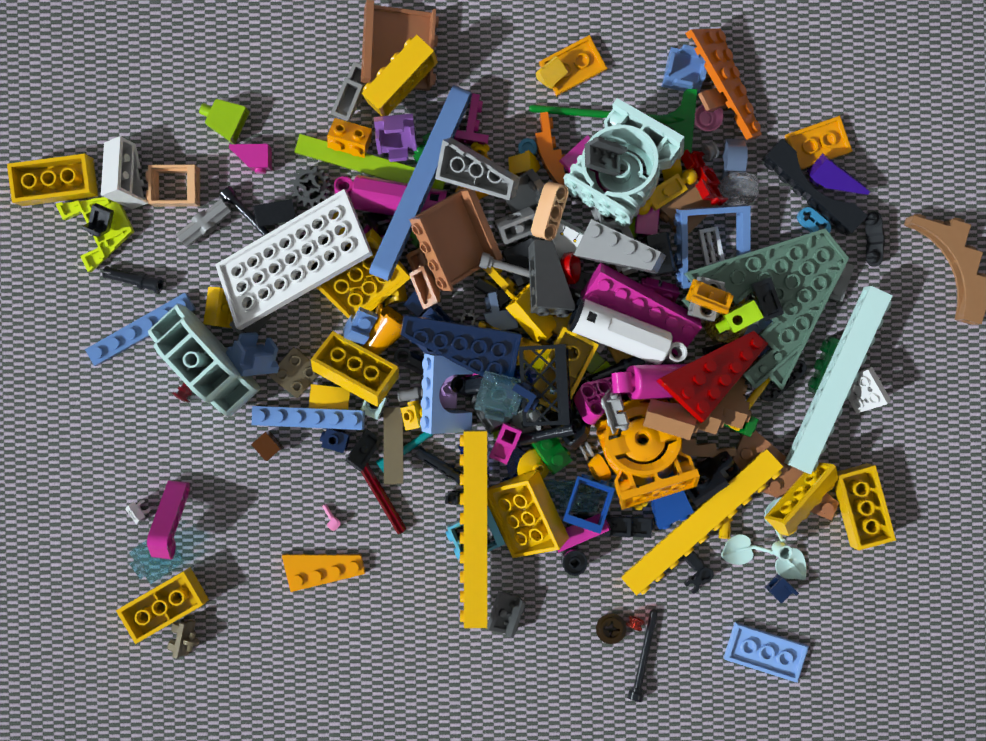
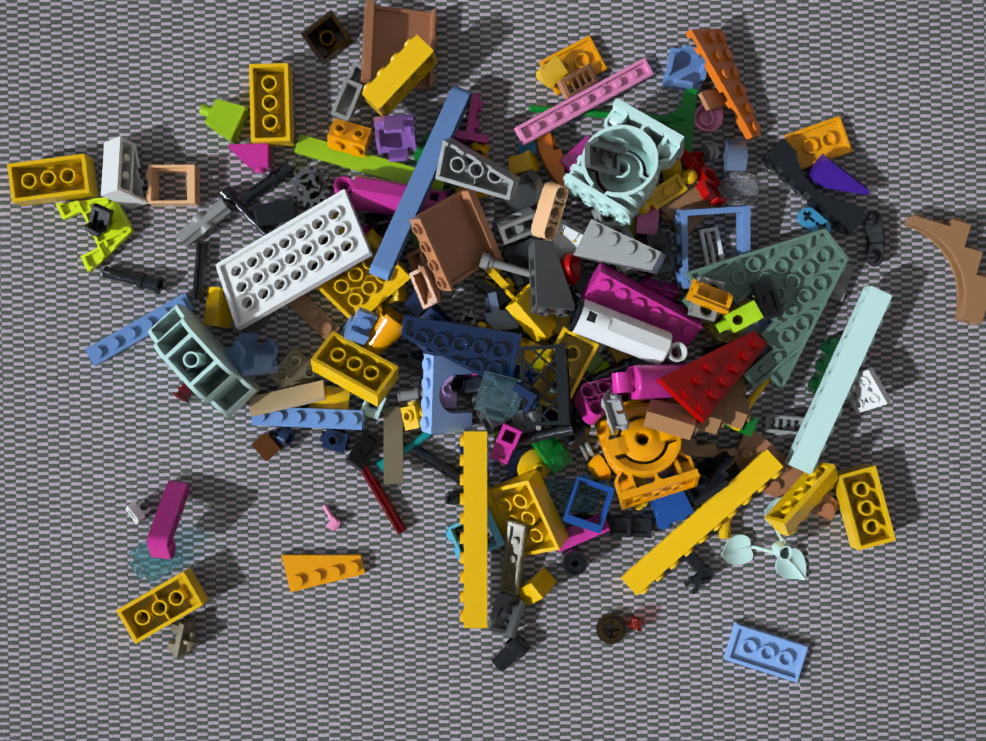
black piece [627,609,658,702] -> none
black beam [759,359,807,402] -> none
dark blue panel [764,574,799,603] -> none
none -> black axle [192,243,208,300]
none -> black pin [240,162,295,204]
none -> yellow brick [249,63,295,147]
none -> tan tile [249,380,326,417]
none -> dark blue tile [274,427,295,447]
none -> medium nougat plate [288,294,341,340]
none -> dark brown slope [300,10,353,65]
none -> black piece [491,633,530,672]
none -> dark tan tile [500,519,529,597]
none -> bright pink tile [514,58,654,146]
none -> yellow slope [519,567,557,606]
none -> nougat slope [556,63,598,99]
none -> light grey slope [764,413,805,435]

